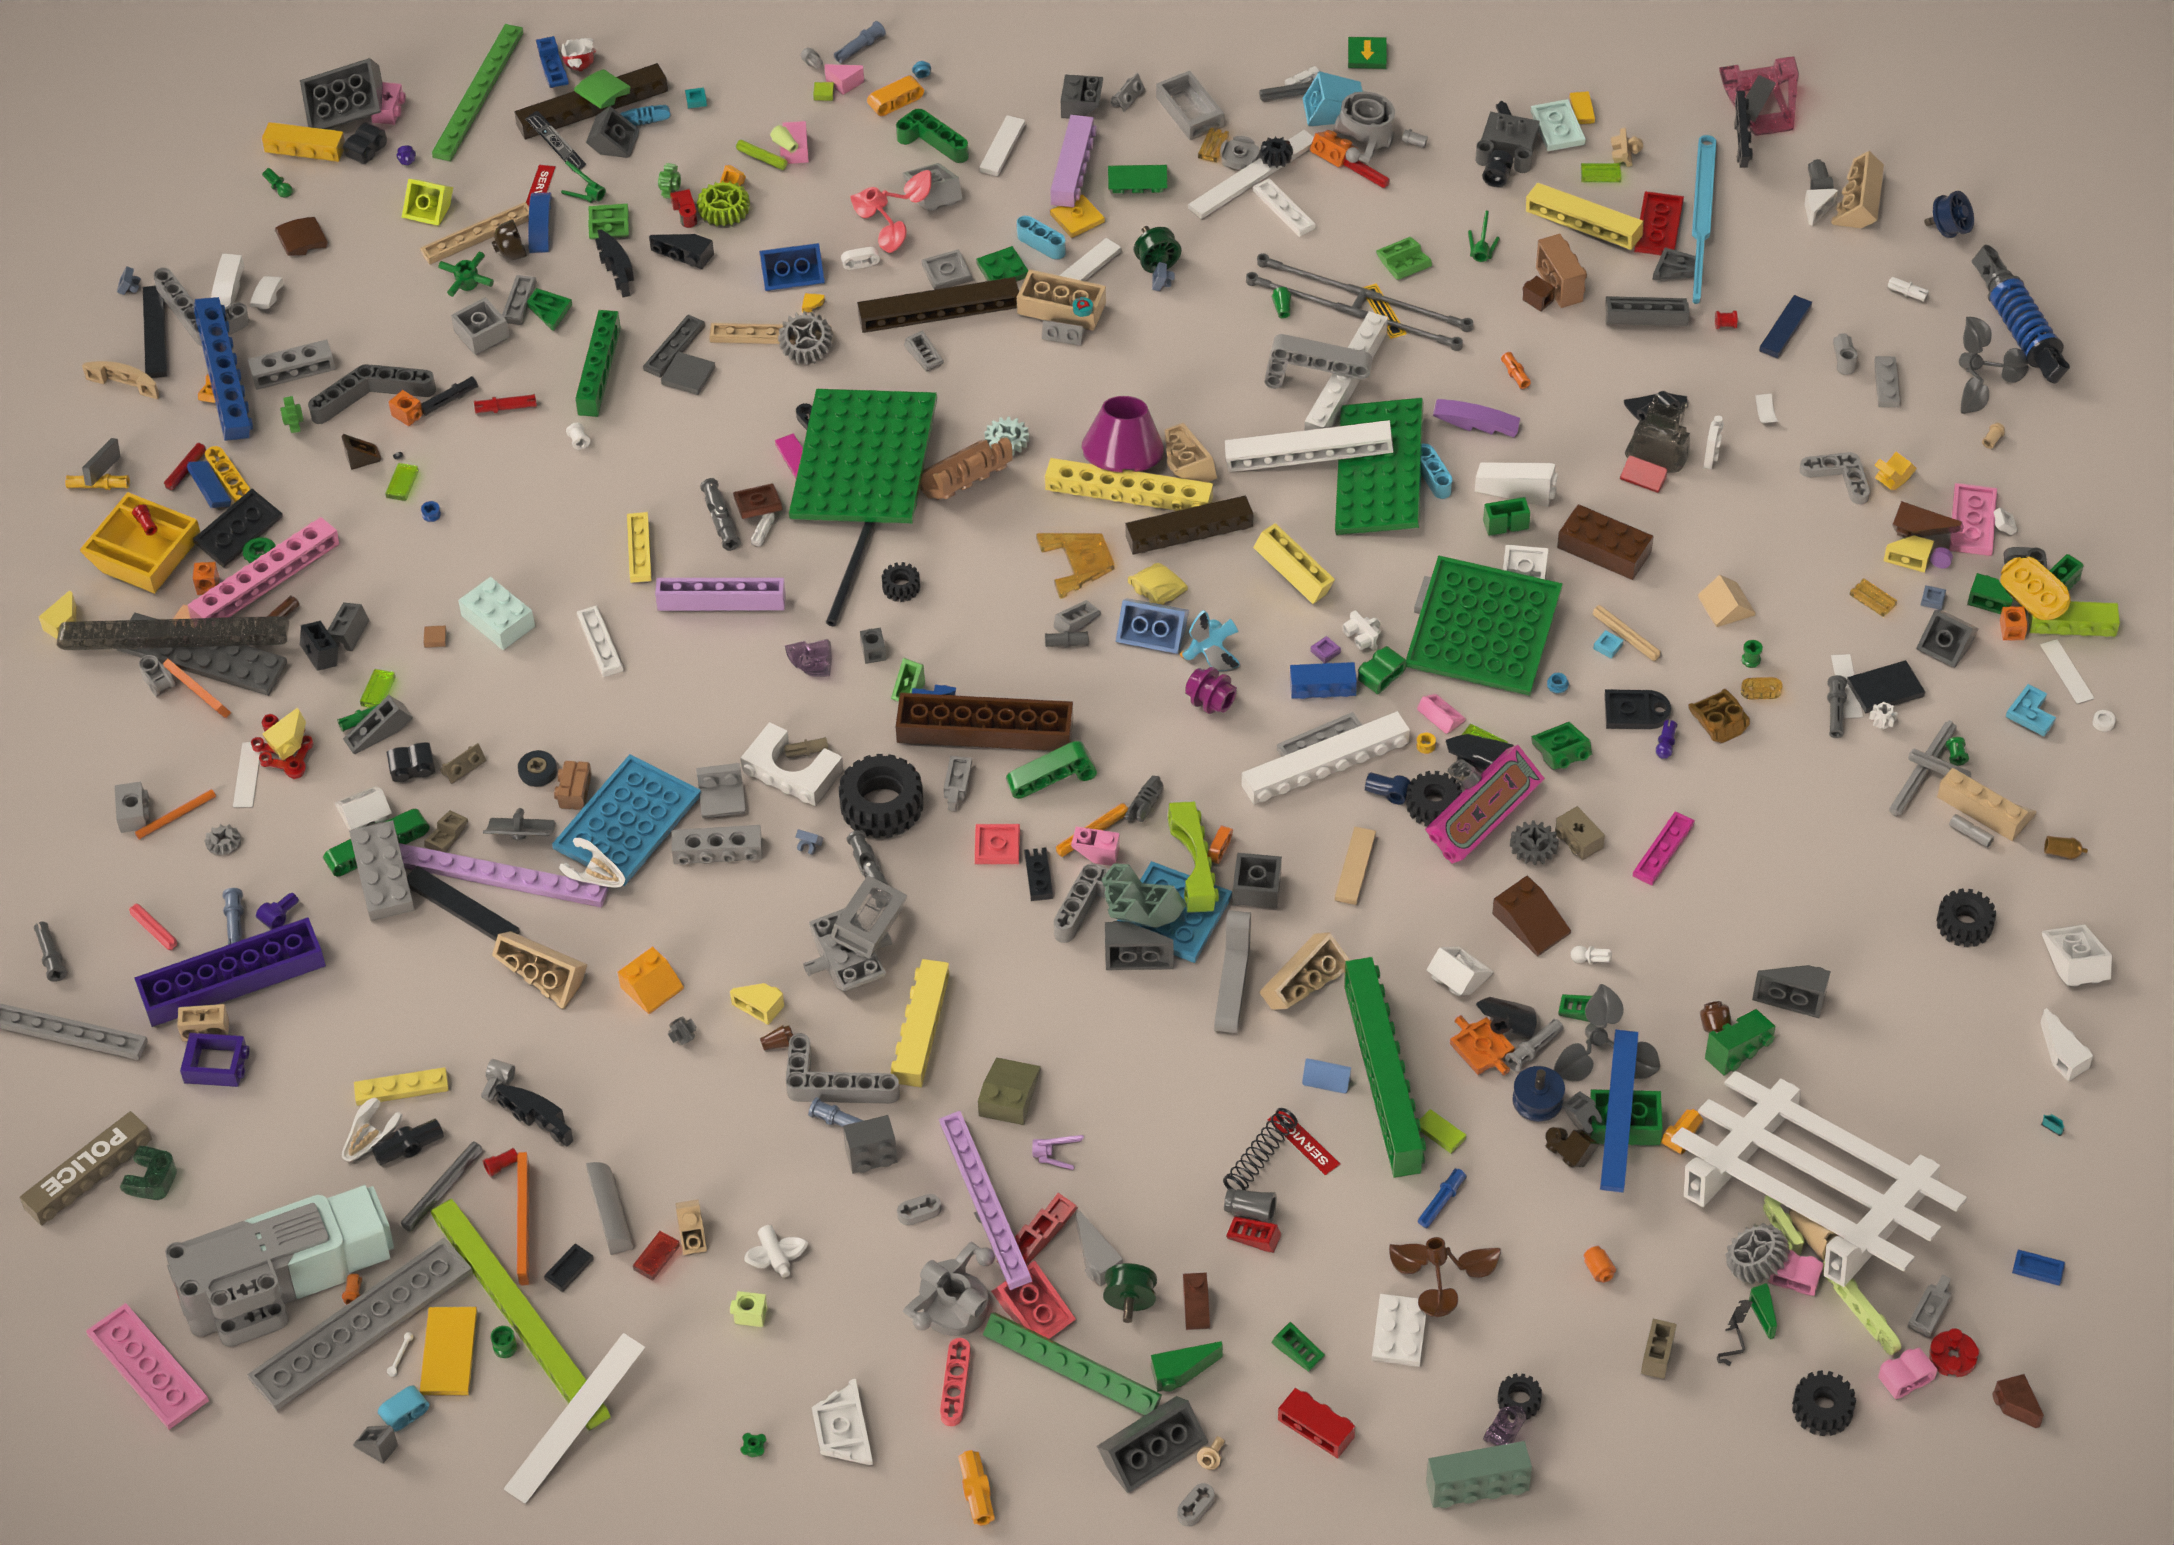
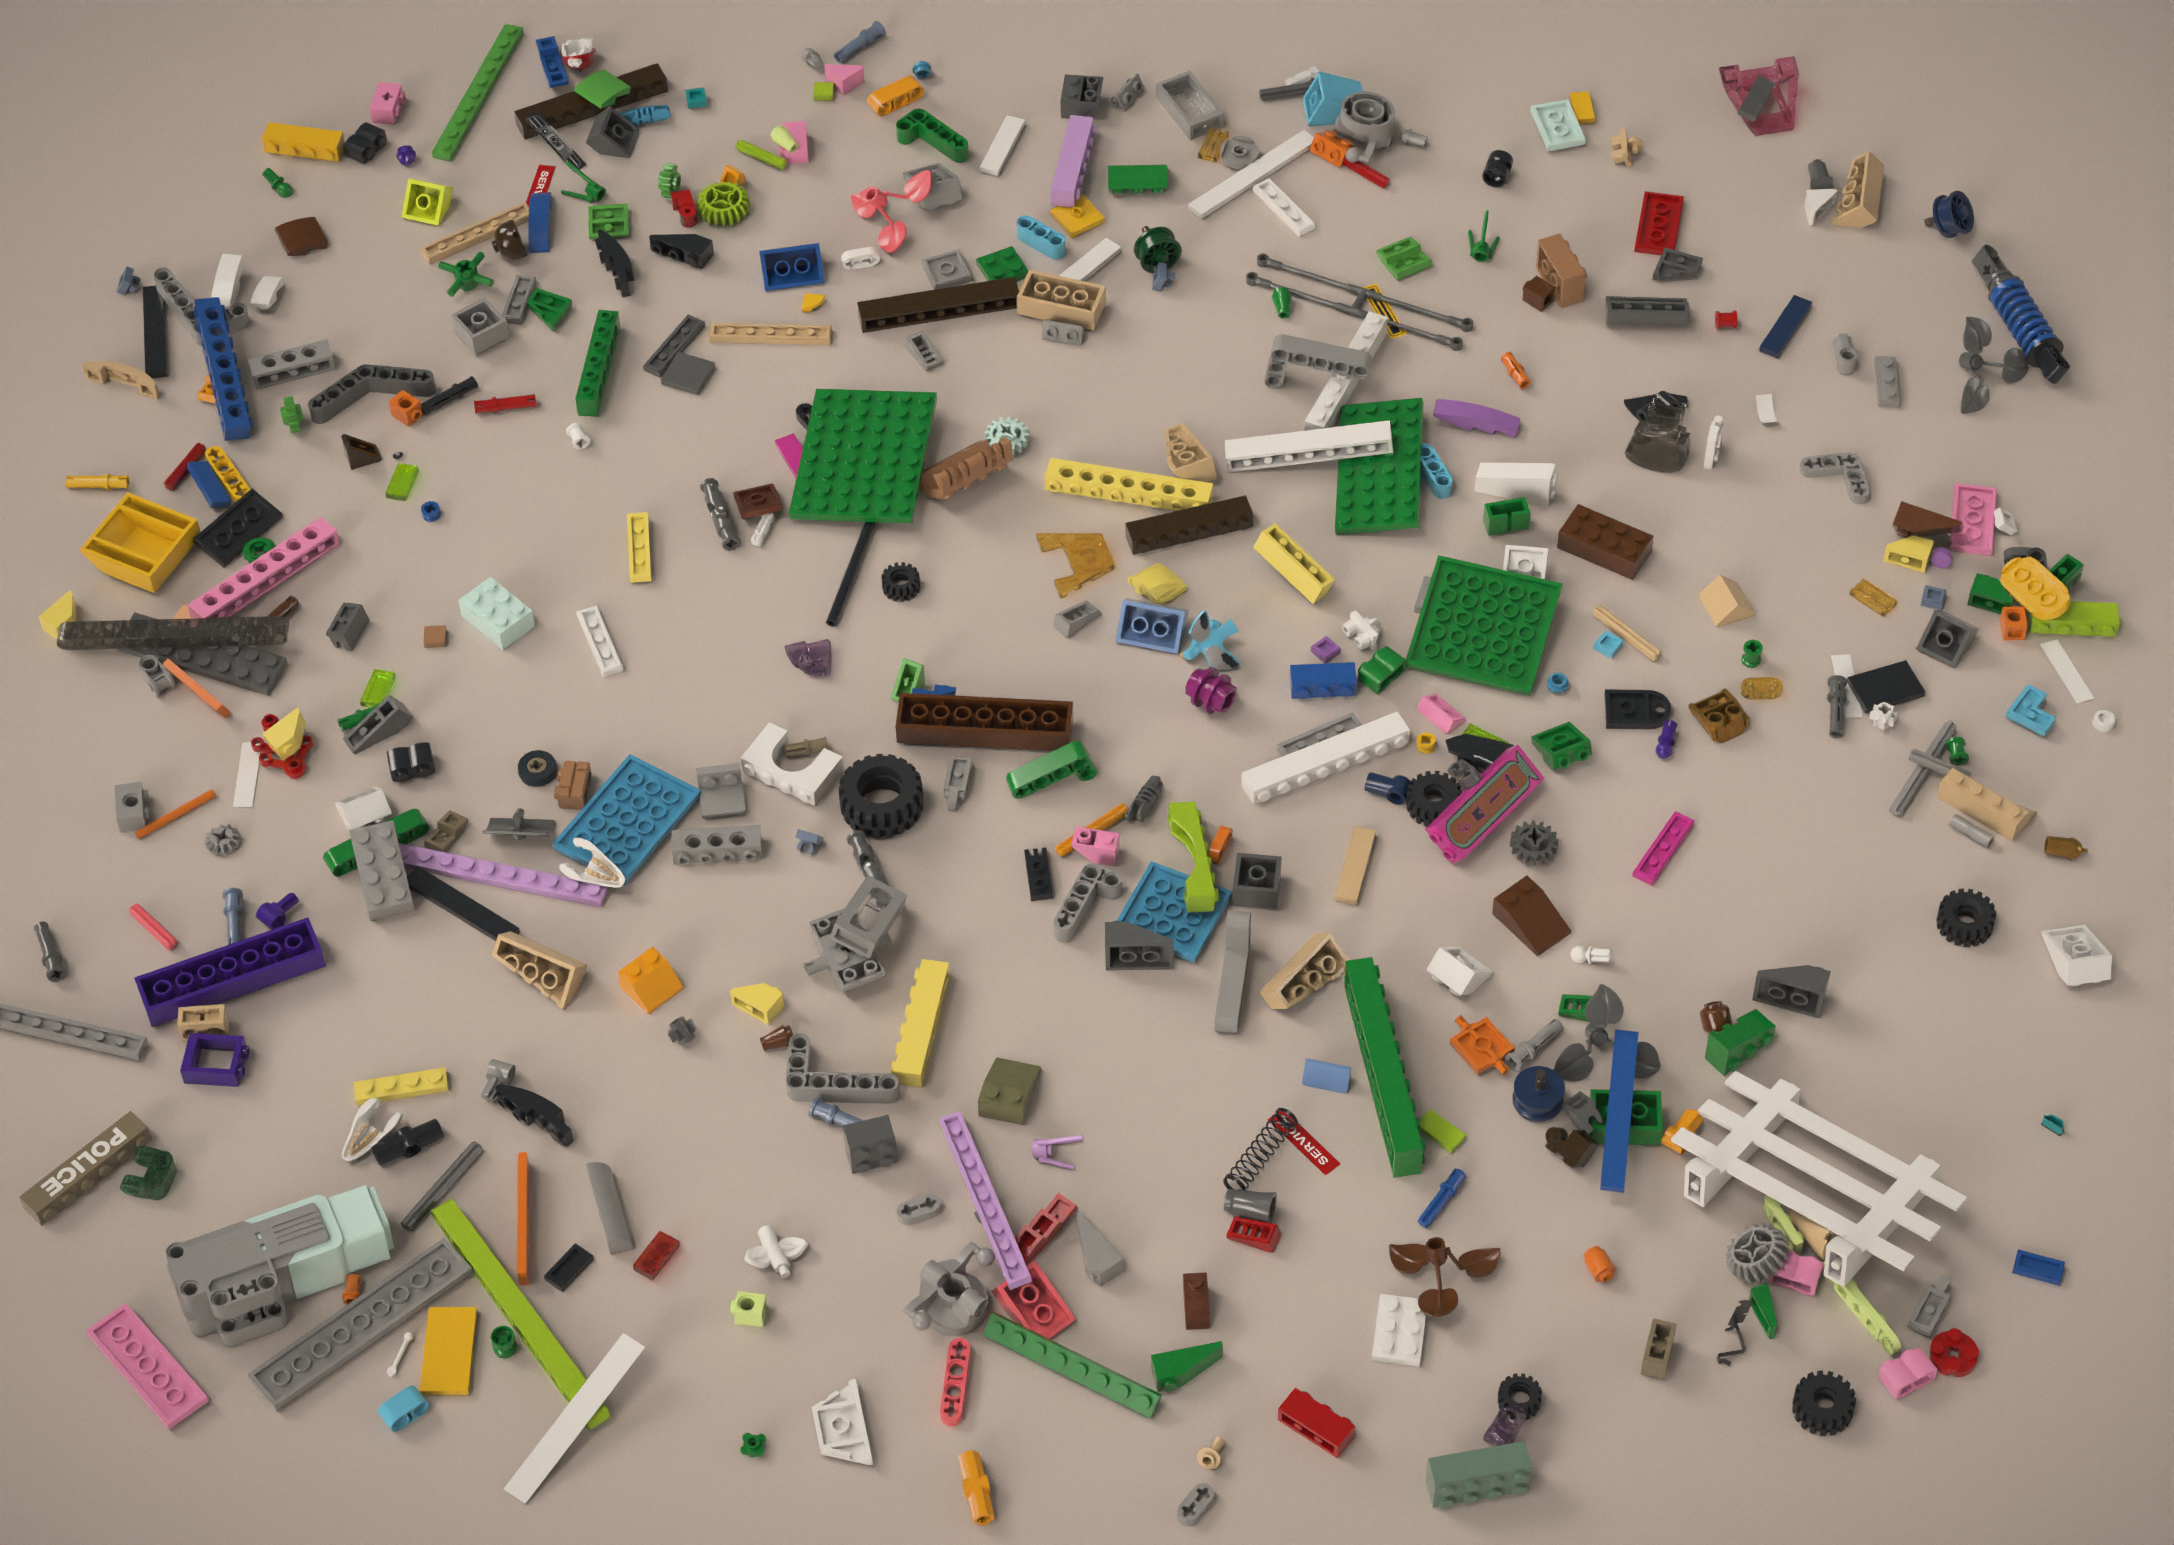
dark grey tile [82,438,121,486] -> none
red pin [132,504,158,536] -> none
orange brick [193,562,220,595] -> none
black brick [299,620,338,671] -> none
dark grey slope [300,58,383,129] -> none
dark grey slope [353,1425,398,1464] -> none
dark tan hinge [440,743,487,784] -> none
red pin [482,1148,518,1177] -> none
lavender brick [655,578,786,611] -> none
tan slope [675,1199,707,1255] -> none
light grey gear [778,311,833,365] -> none
dark grey brick [860,627,886,664] -> none
coral tile [975,824,1020,864] -> none
dark grey pin [1045,631,1089,648] -> none
teal tile [1073,297,1093,317] -> none
magenta cone [1081,396,1164,472] -> none
dark grey slope [1097,1396,1208,1493] -> none
sand green brick [1102,863,1187,928] -> none
dark green wheel [1103,1263,1157,1323] -> none
black gear [1260,136,1293,168] -> none
green slope [1271,1322,1325,1372] -> none
green tile [1348,37,1387,69] -> none
dark grey piece [1475,101,1540,173] -> none
black panel [1476,997,1537,1039] -> none
light yellow brick [1526,183,1643,250] -> none
dark tan brick [1555,806,1605,861] -> none
clear neon green tile [1580,163,1621,182] -> none
slope [1620,456,1667,493] -> none
medium azure piece [1692,135,1716,304] -> none
black hinge [1734,91,1753,168] -> none
yellow brick [1875,452,1917,490] -> none
white axle [1888,277,1929,302] -> none
tan pin [1982,423,2005,449] -> none
copper slope [1992,1374,2044,1428] -> none
white slope [2040,1008,2093,1082] -> none

